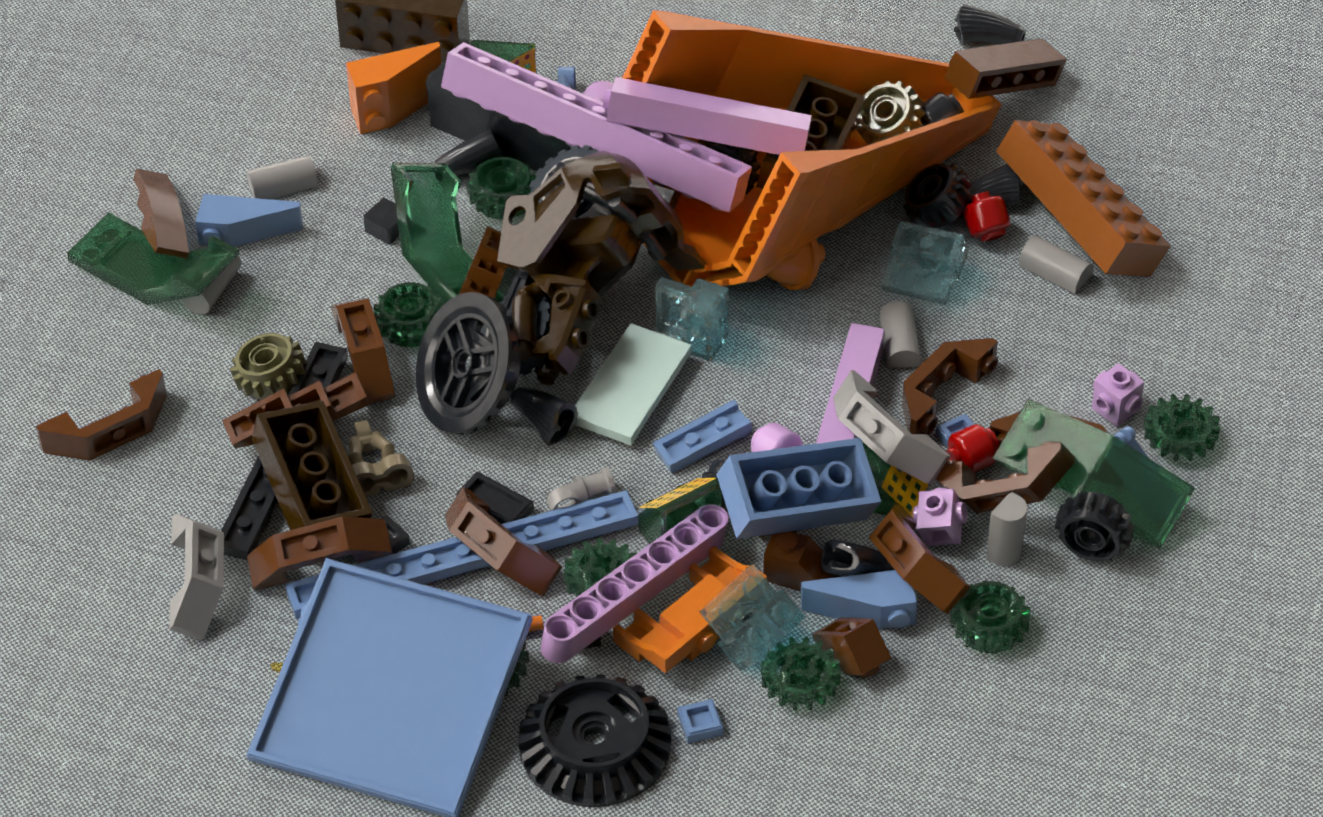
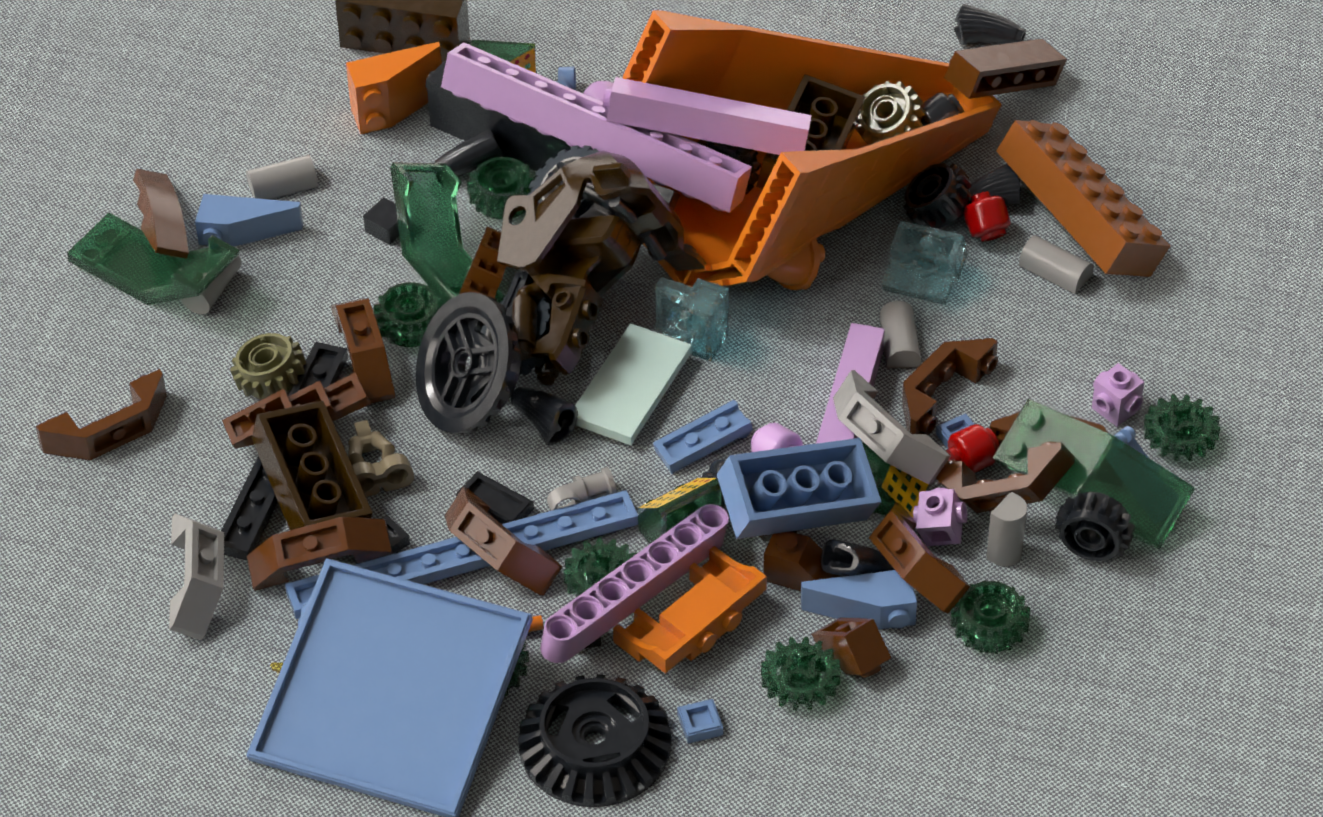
clear light blue brick [699,564,806,671] -> none

